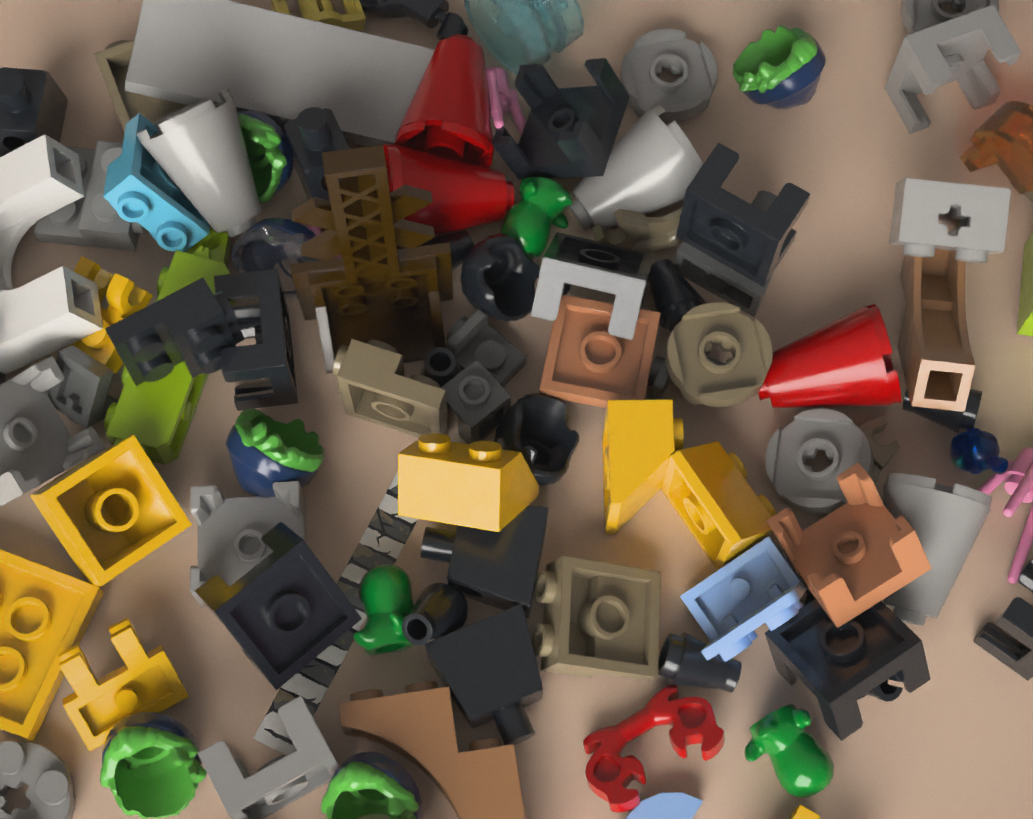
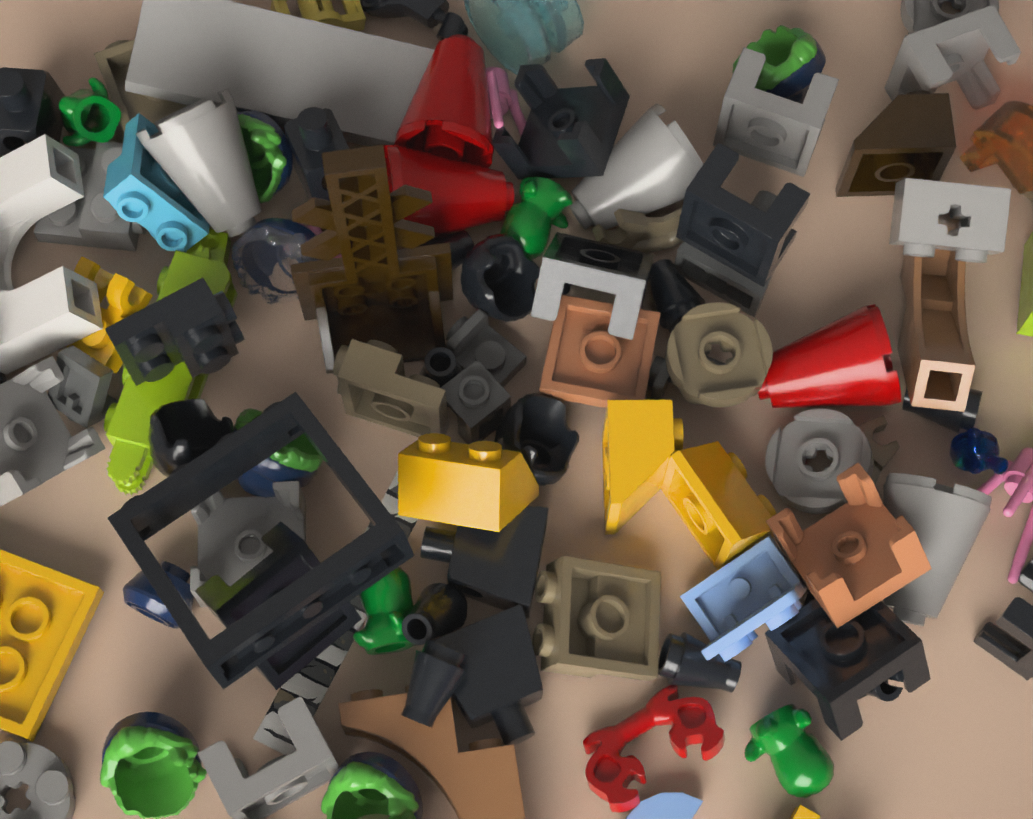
yellow slope [30,435,192,586] -> none
yellow plate [58,616,189,751] -> none
black panel [214,268,298,411] -> none
light grey plate [620,29,717,122] -> none
none -> green animal [59,77,121,147]
none -> black window [108,392,415,690]
none -> dark blue cone [123,560,194,629]
none -> black hair [148,399,234,477]
none -> black cone [401,639,468,728]
none -> light grey panel [713,48,839,177]
none -> dark brown slope [835,90,957,197]

